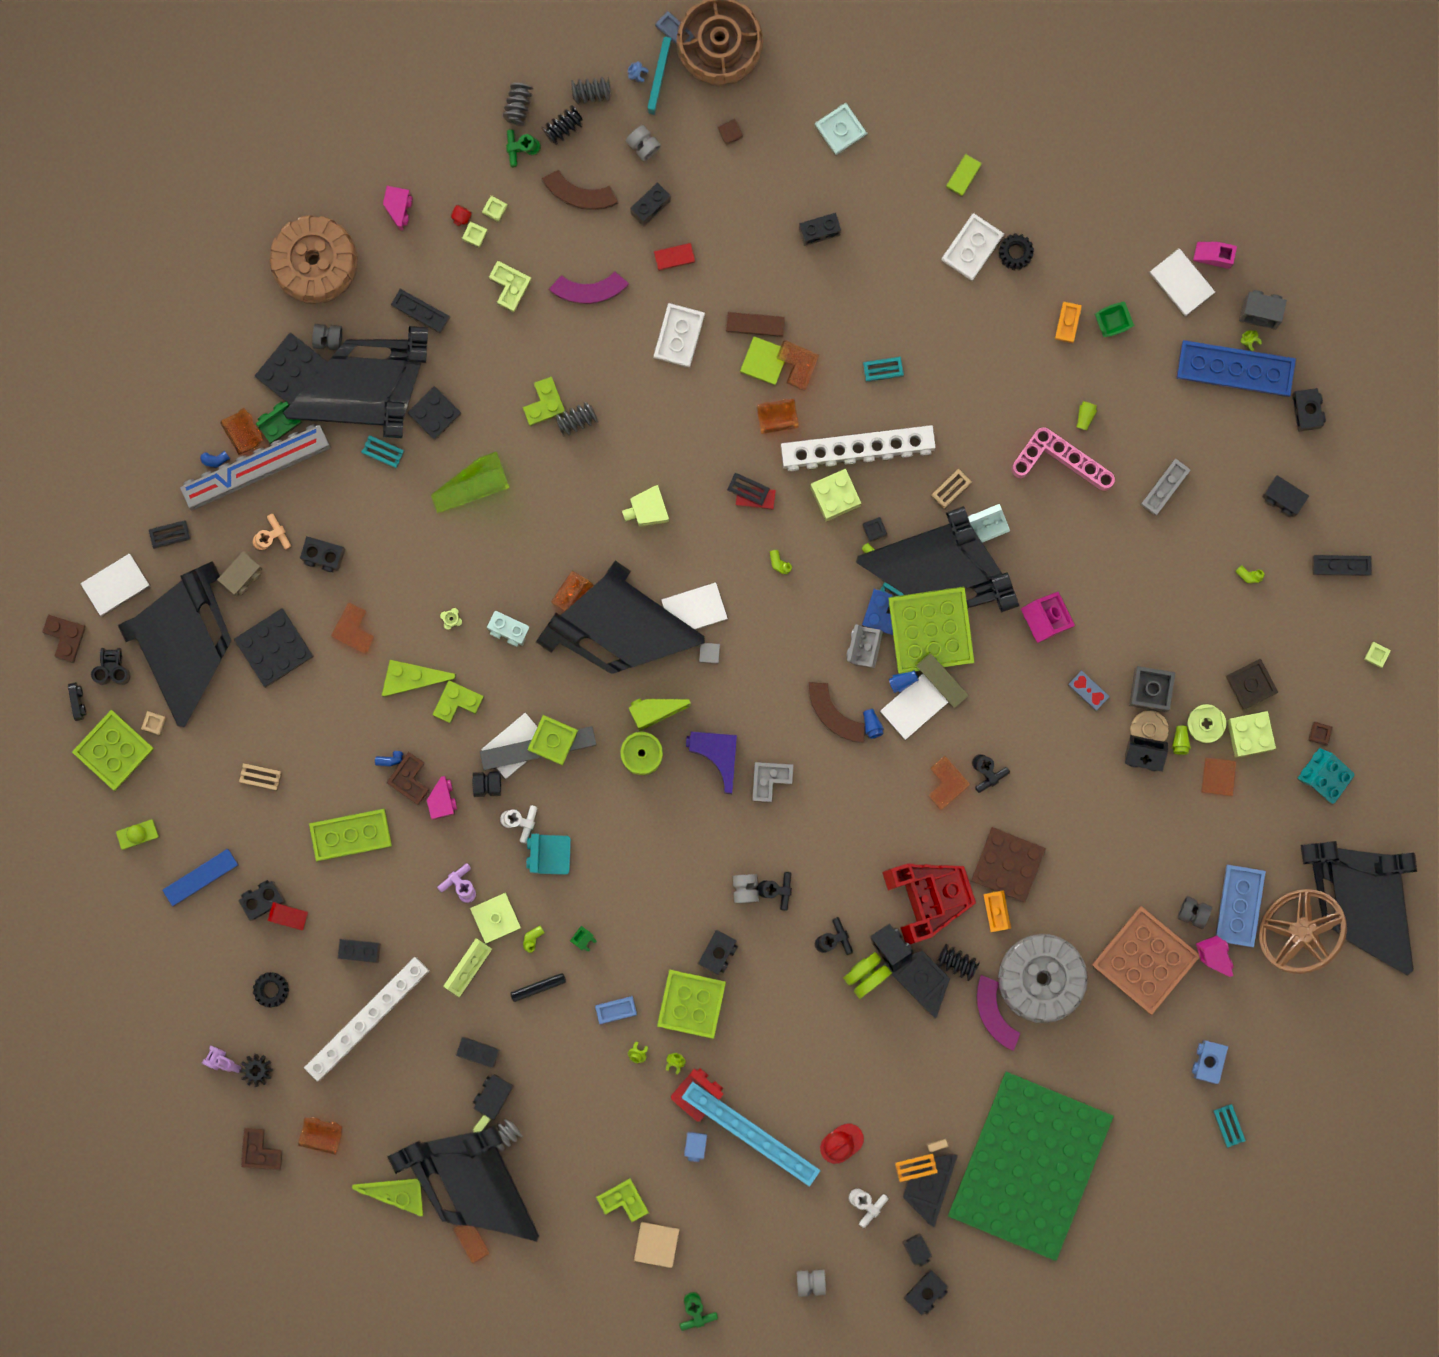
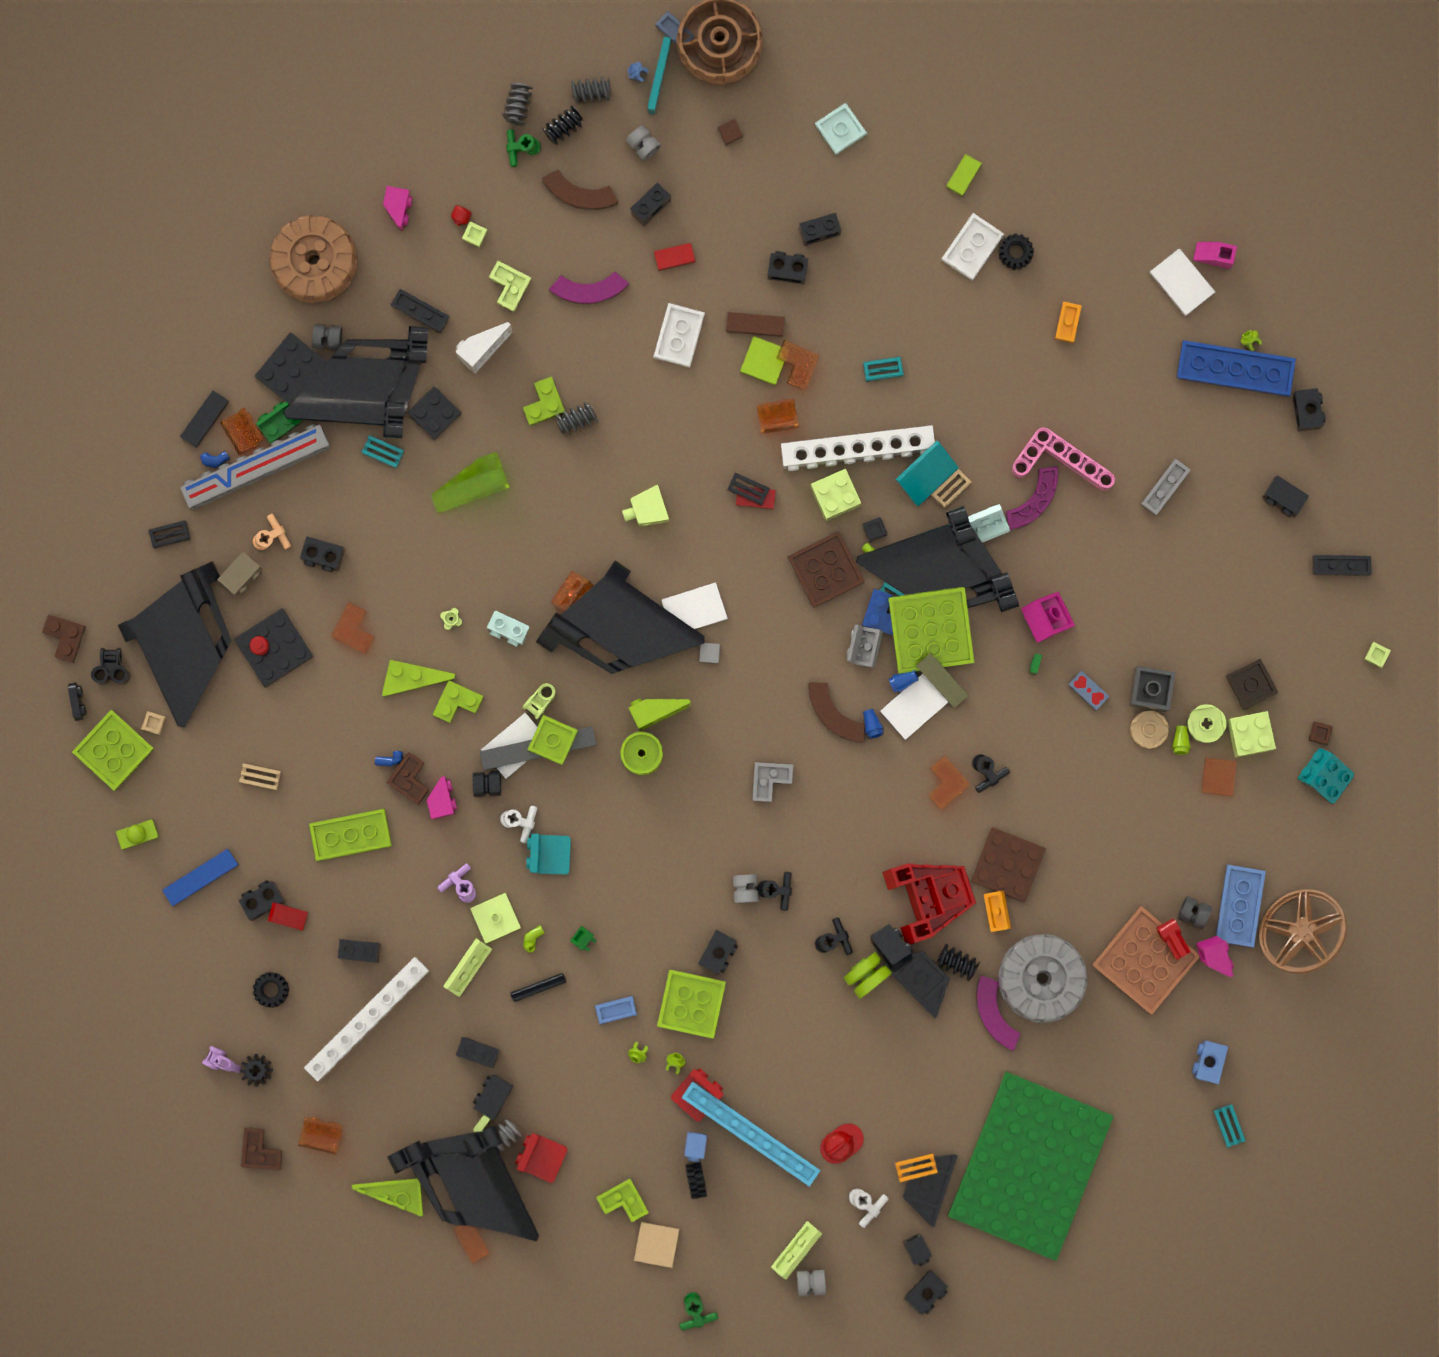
white tile [80,553,150,616] -> none
yellowish green tile [482,196,508,222] -> none
dark purple arch [686,732,737,794] -> none
lime arm [769,550,792,574] -> none
tan tile [927,1139,948,1152] -> none
lime cone [1077,401,1097,430] -> none
green piece [1095,302,1134,338] -> none
black brick [1125,735,1168,772] -> none
lime arm [1235,565,1265,583] -> none
dark grey brick [1239,290,1287,329] -> none
black panel [1300,841,1417,975] -> none
none -> black tile [180,390,229,448]
none -> red piece [249,636,270,656]
none -> white slope [456,322,513,374]
none -> red bracket [515,1132,568,1183]
none -> yellowish green piece [522,683,557,720]
none -> black tyre [685,1162,707,1199]
none -> black brick [767,251,808,284]
none -> yellowish green plate [771,1221,822,1280]
none -> reddish brown plate [788,531,865,608]
none -> teal tile [895,441,959,507]
none -> magenta tile [1006,466,1058,530]
none -> green tile [1028,653,1042,675]
none -> red piece [1156,918,1191,960]

